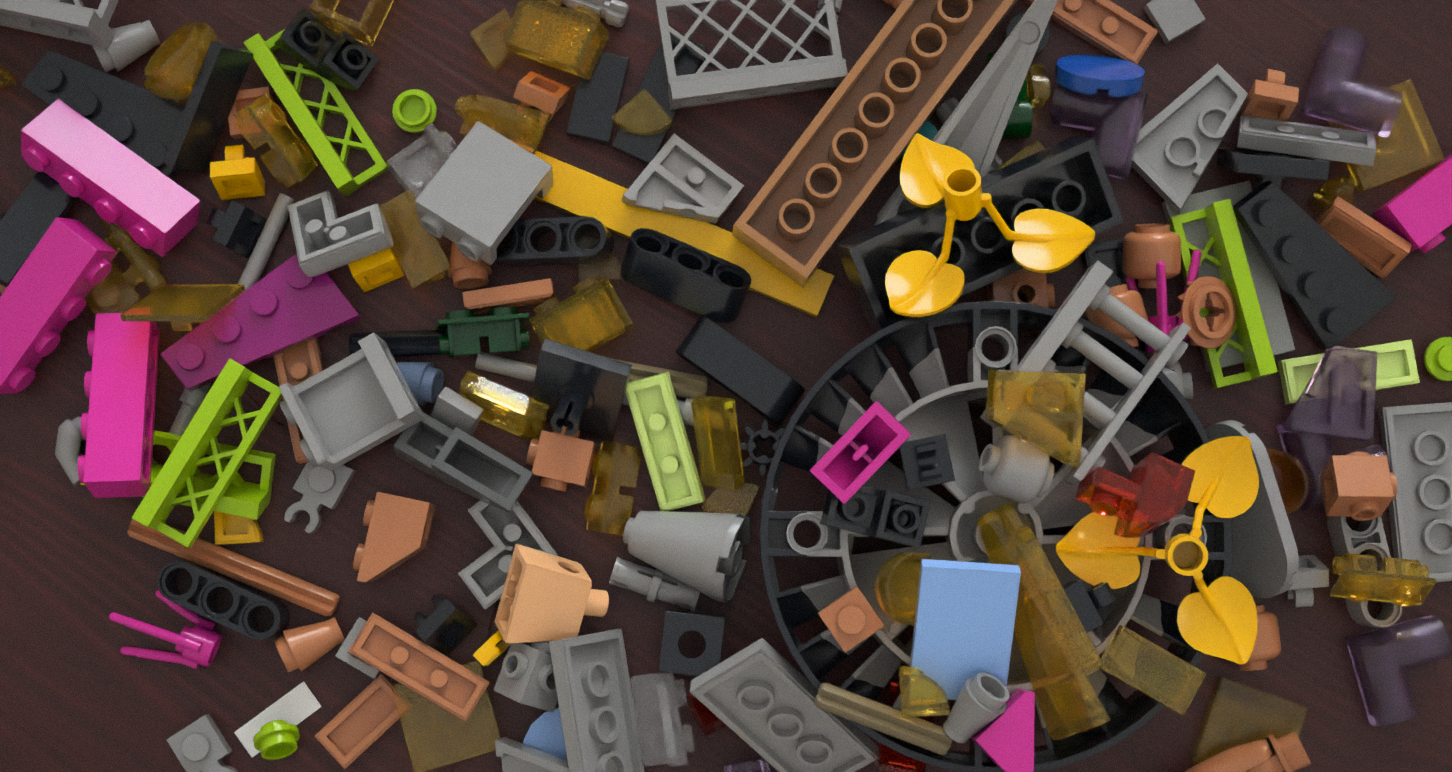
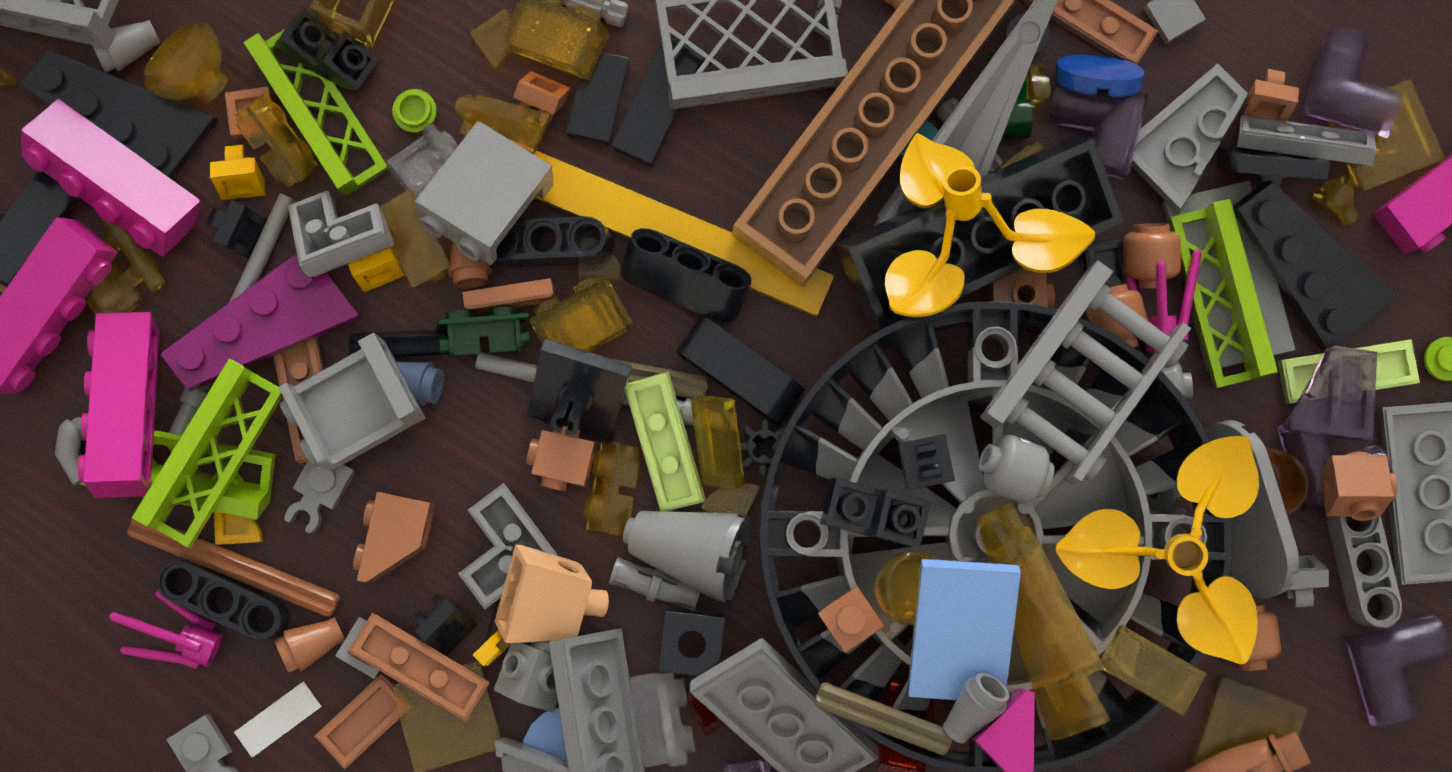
clear yellow piece [121,284,245,331] -> none
black tile [163,41,254,173] -> none
lime plate [253,720,300,760] -> none
dark grey slope [394,412,533,512] -> none
light grey tile [431,387,484,437] -> none
clear yellow tile [459,371,550,442] -> none
clear yellow tile [611,89,674,135] -> none
light grey wing [622,133,744,224] -> none
dark pink slope [809,401,912,504] -> none
clear yellow tile [899,666,950,717] -> none
clear yellow wing [986,370,1086,467] -> none
black tile [1056,580,1117,633] -> none
clear red brick [1075,452,1195,538] -> none
nougat gear [1175,276,1236,348] -> none
nougat tile [1315,196,1413,279] -> none
clear yellow hinge [1330,552,1436,607] -> none

